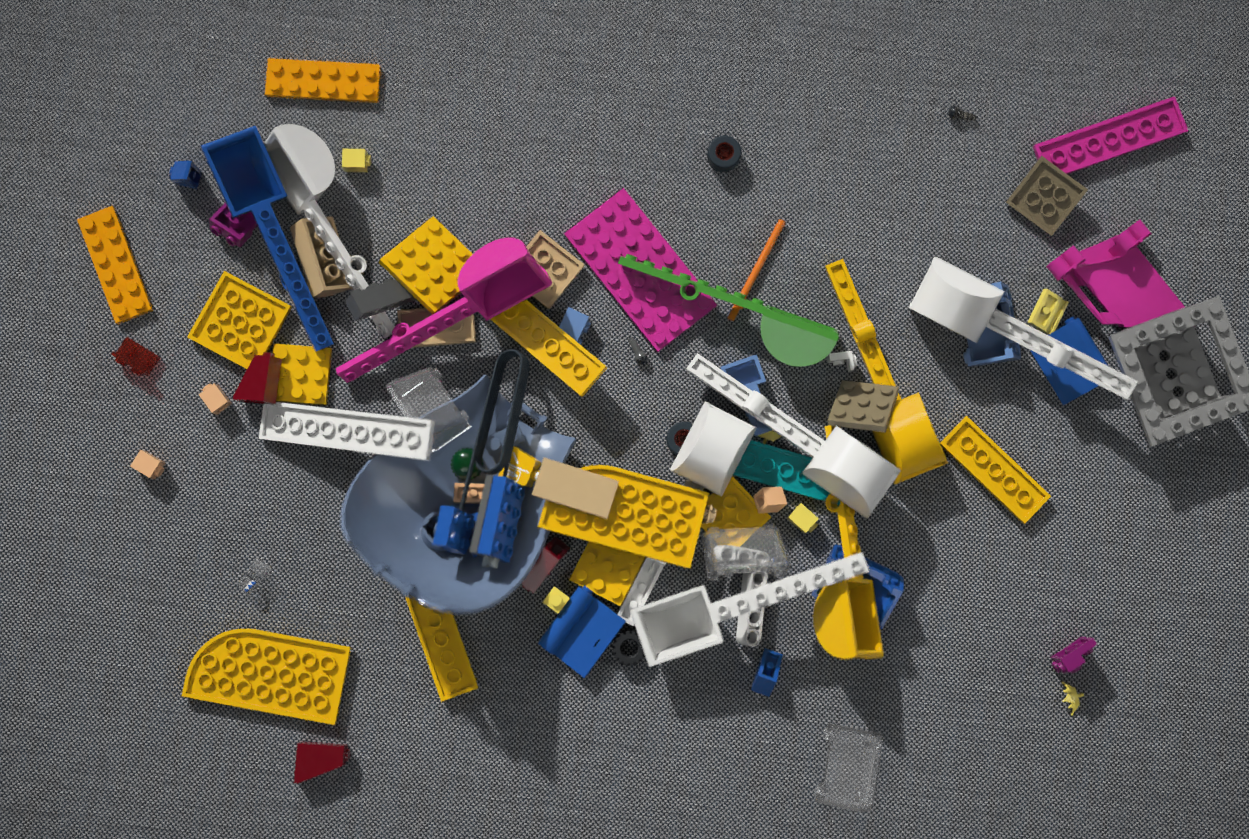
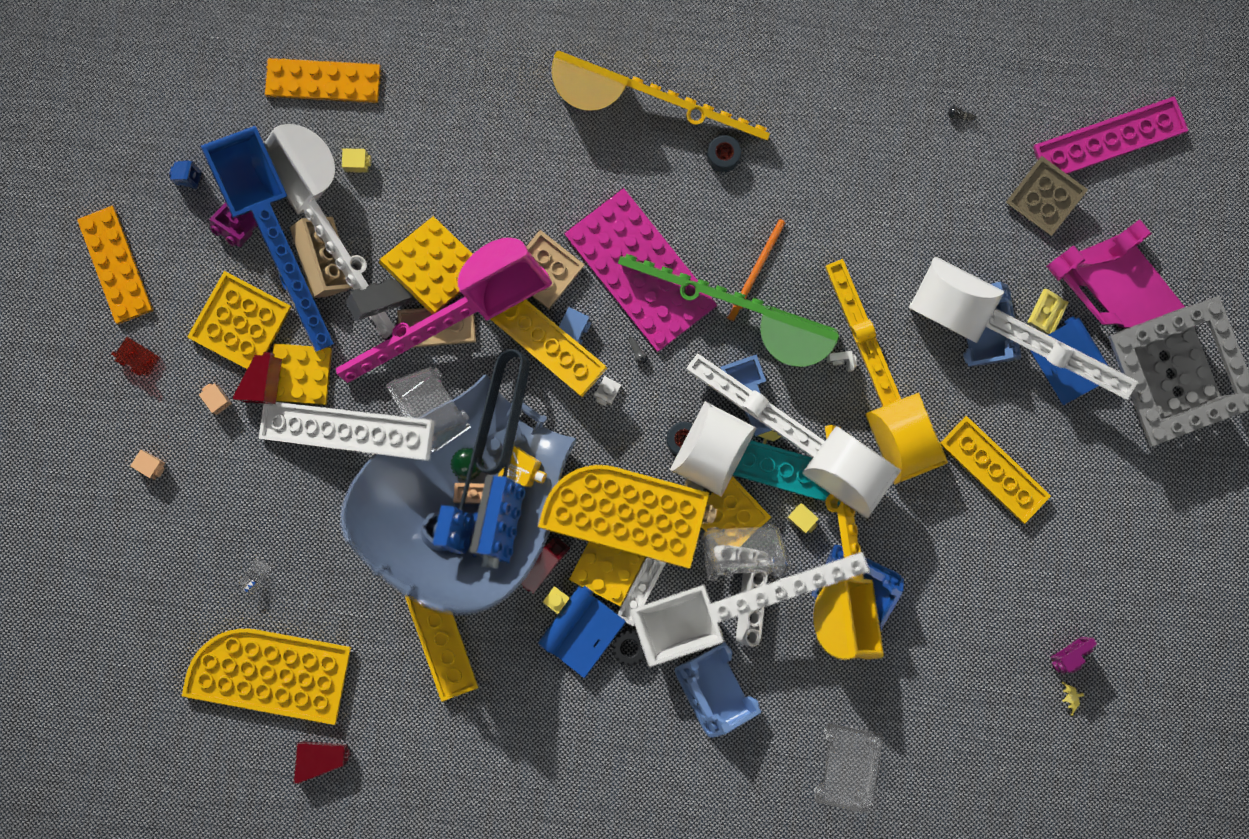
tan tile [532,457,619,519] -> none
blue slope [751,648,783,697] -> none
light nougat brick [753,487,787,513] -> none
dark tan plate [828,380,899,432] -> none
none -> yellow plate [552,51,770,140]
none -> white bracket [594,376,621,406]
none -> medium blue windscreen [675,642,762,737]

